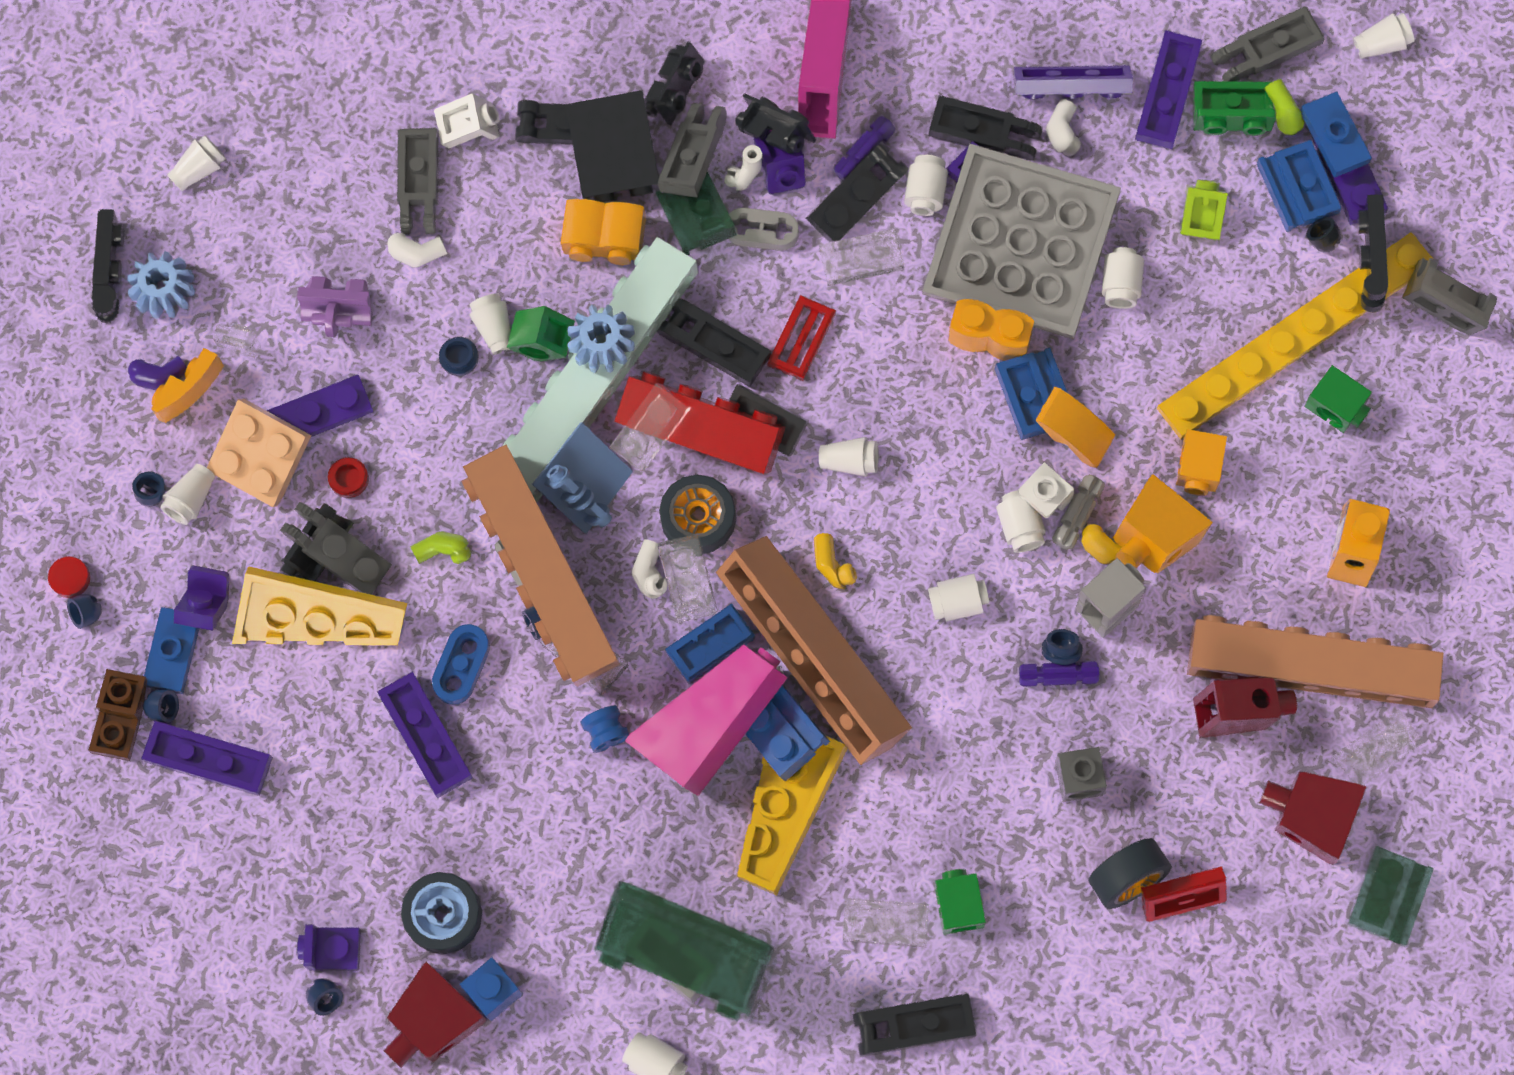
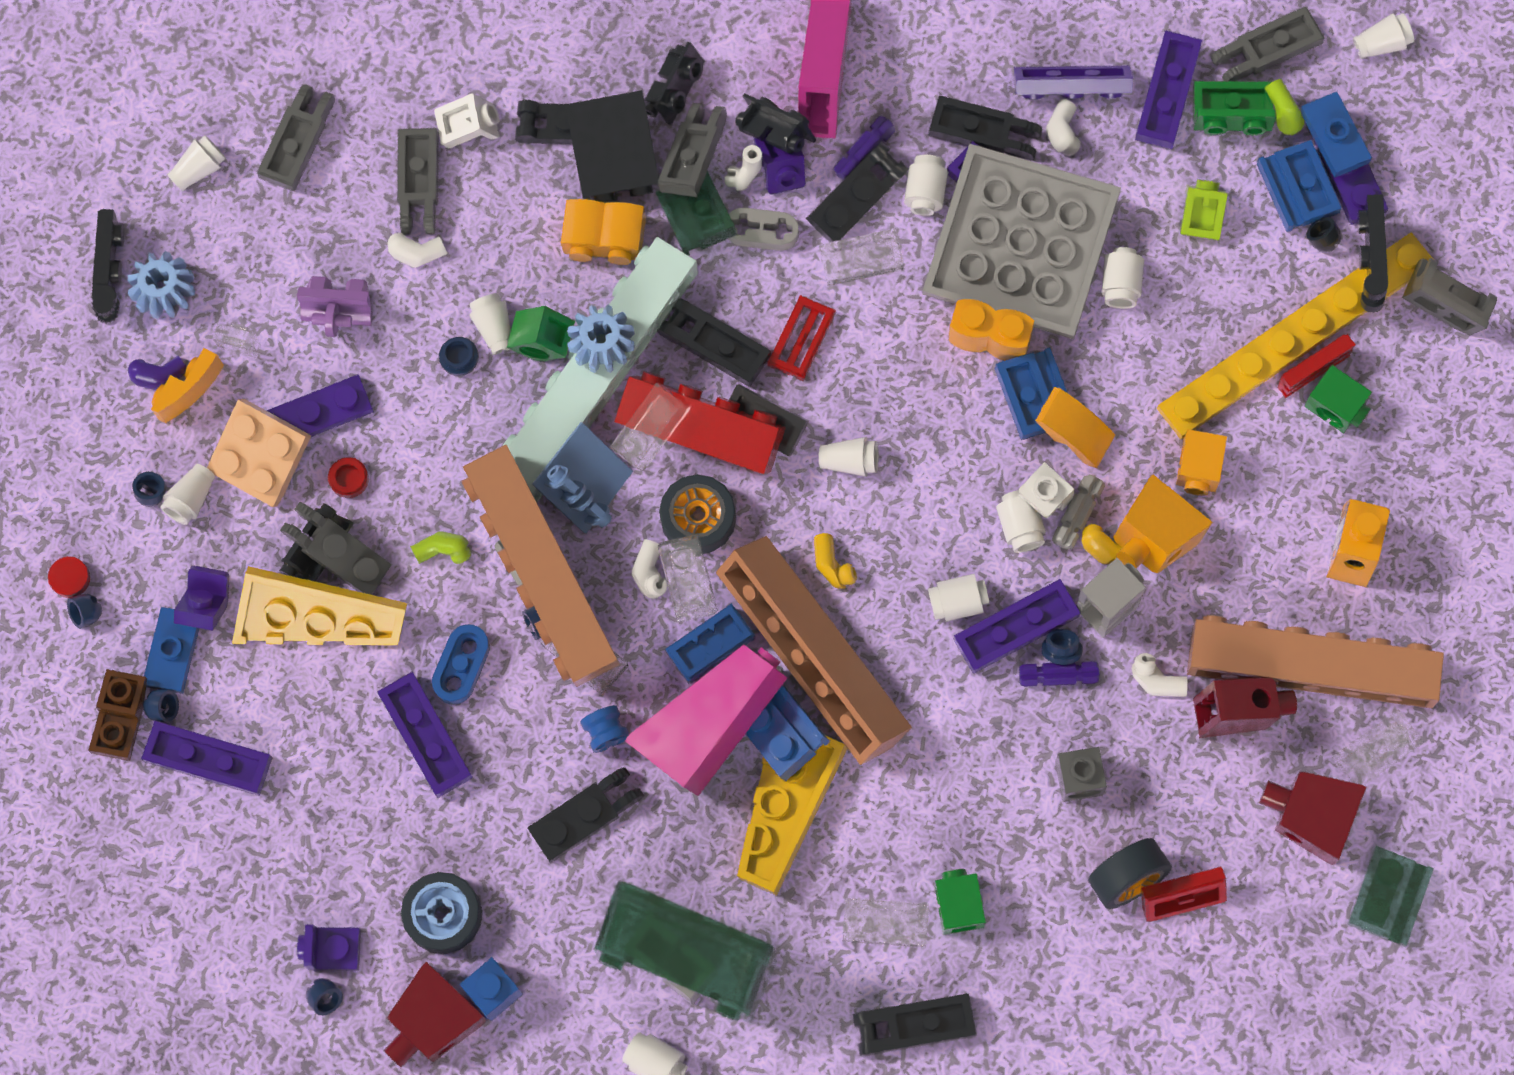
none -> dark grey hinge [257,84,335,192]
none -> black hinge [527,767,644,864]
none -> dark purple plate [953,579,1081,674]
none -> white arm [1131,653,1188,697]
none -> red tile [1277,334,1356,399]

